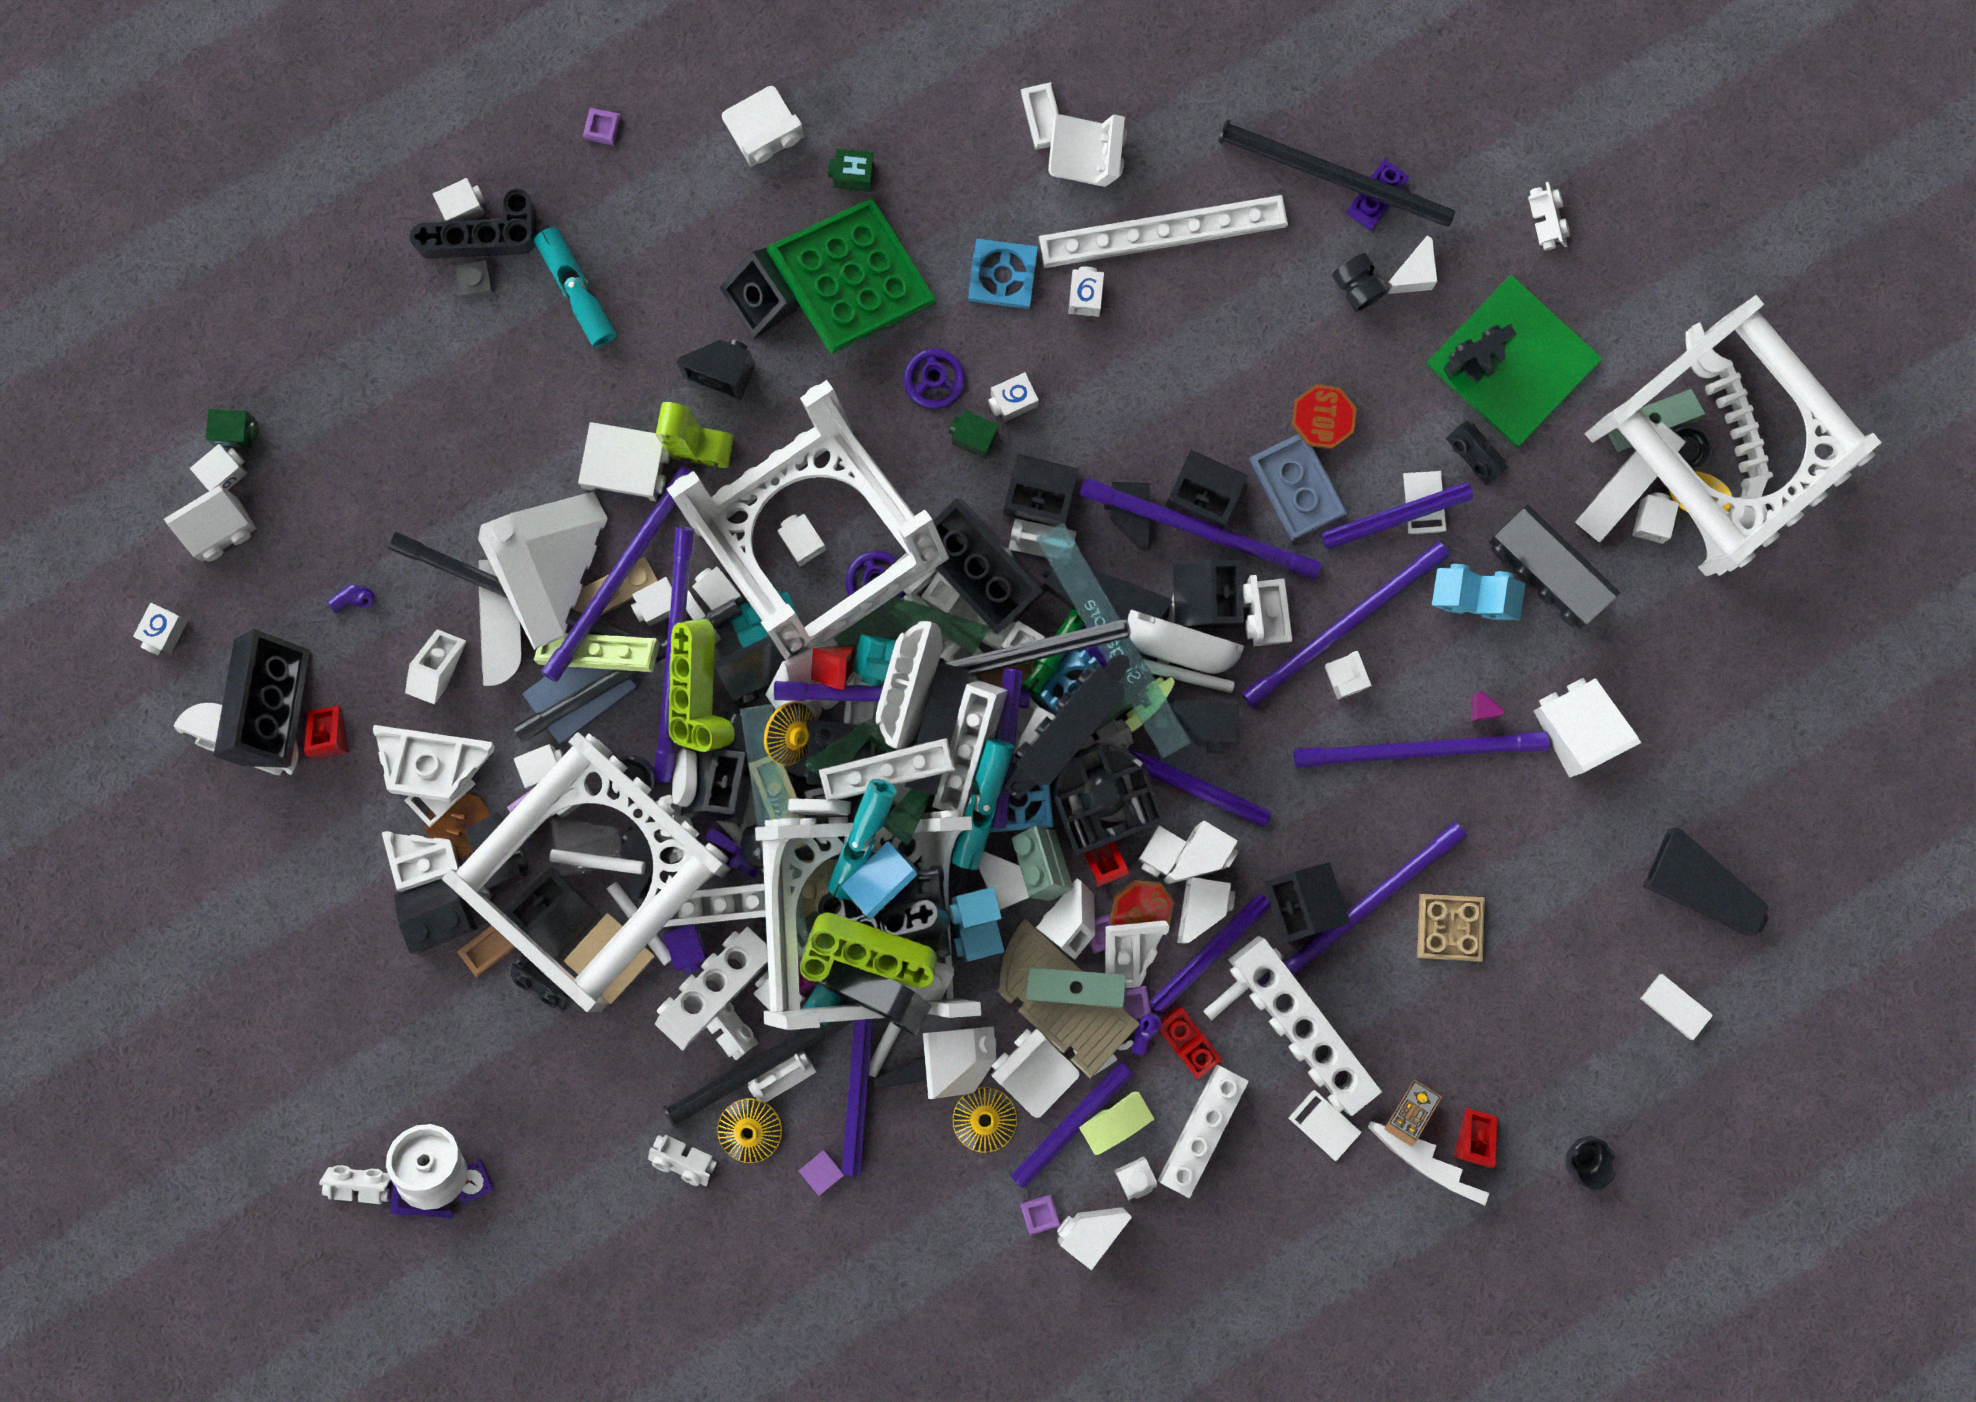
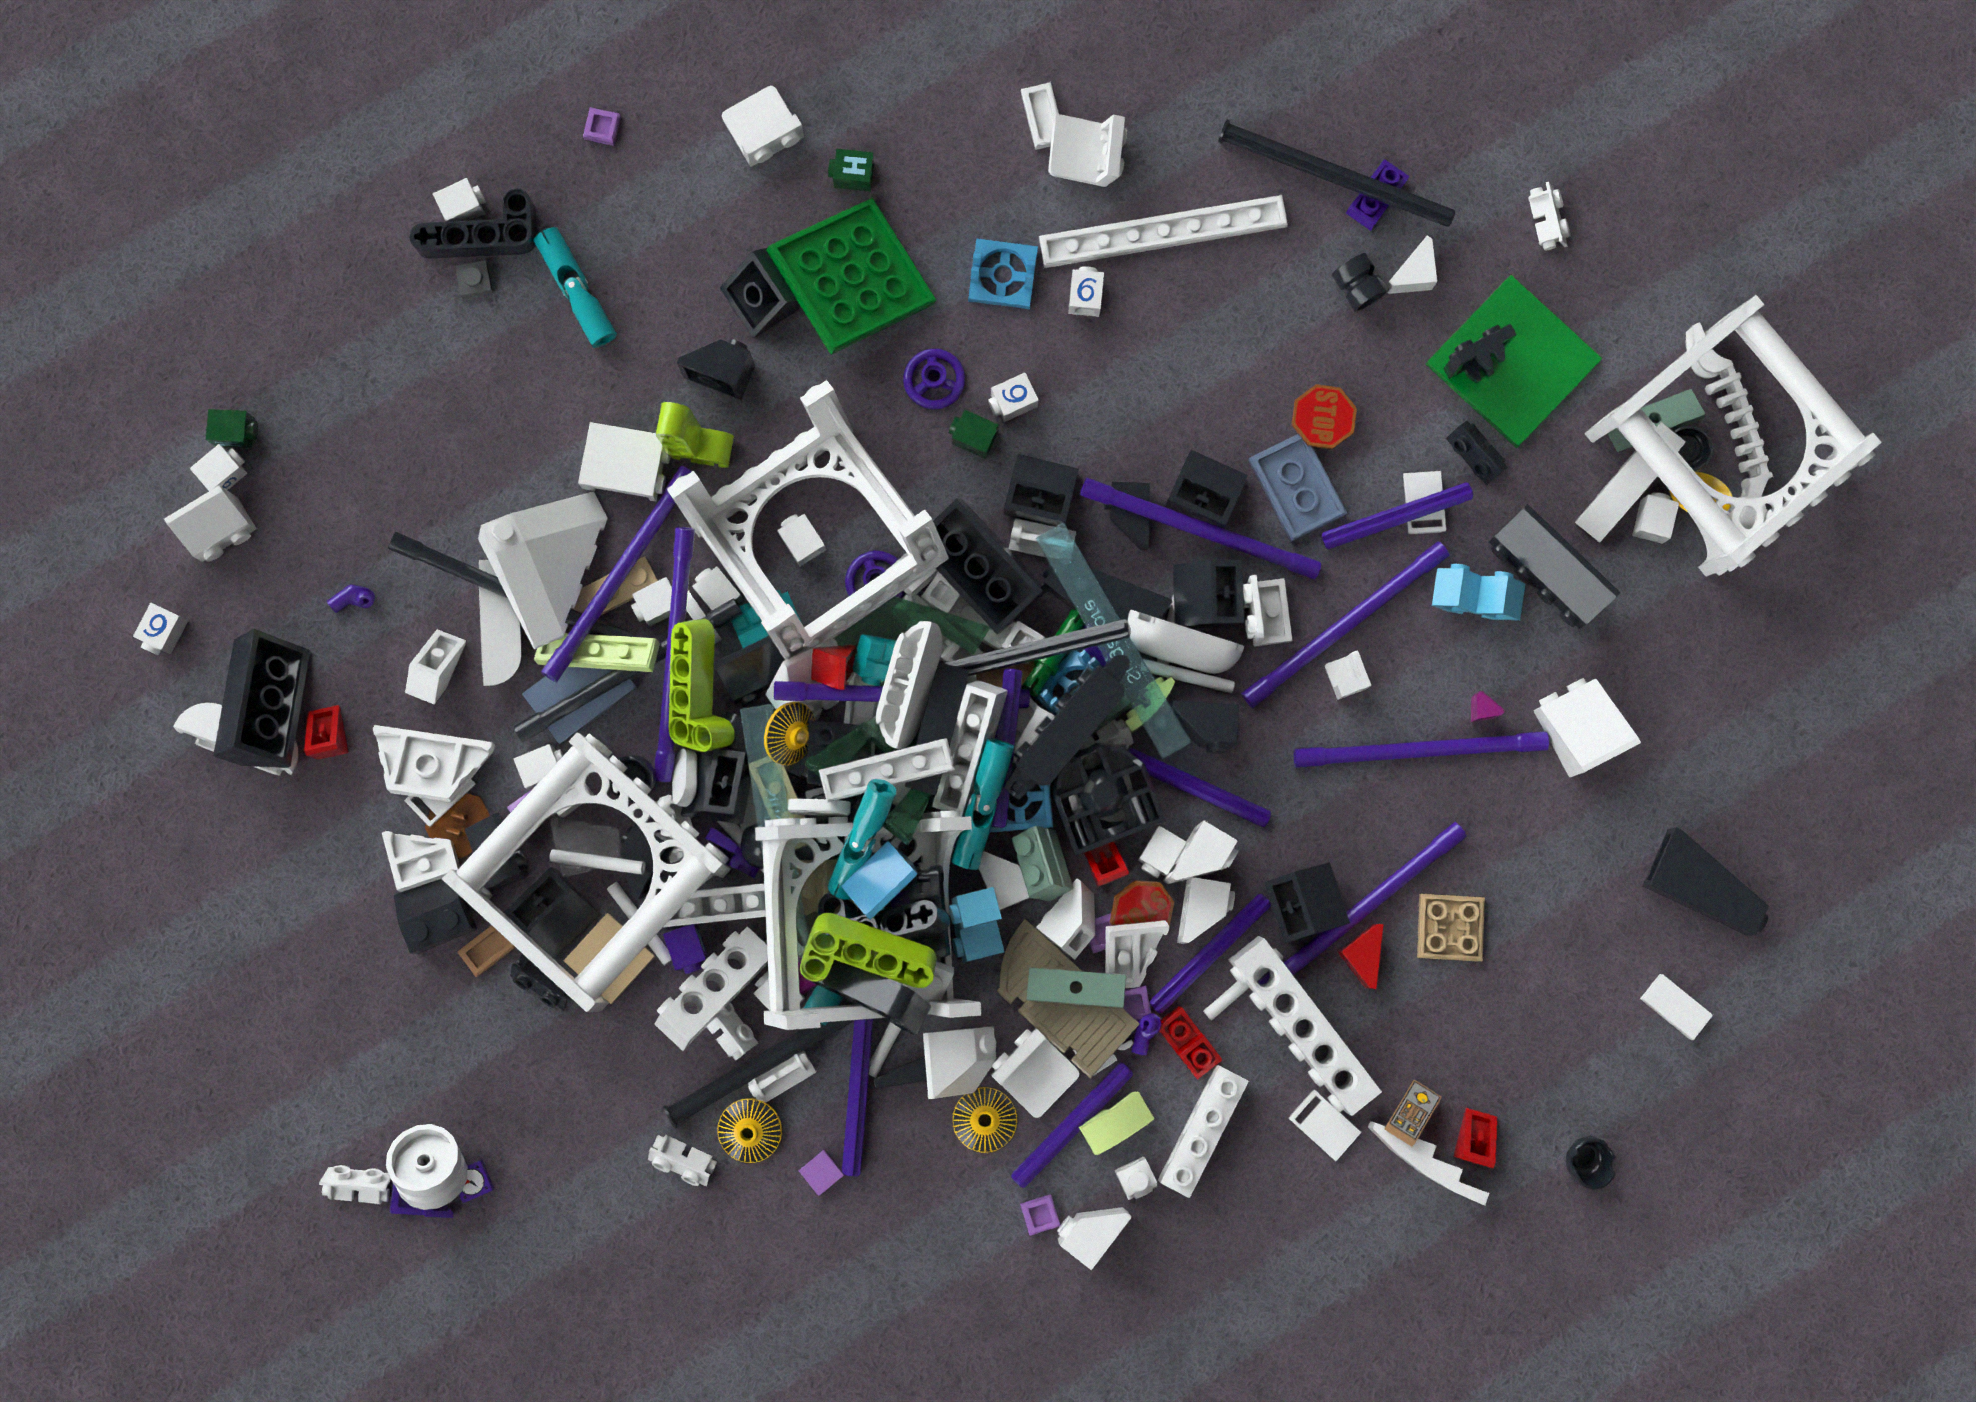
none -> red slope [1337,924,1384,989]

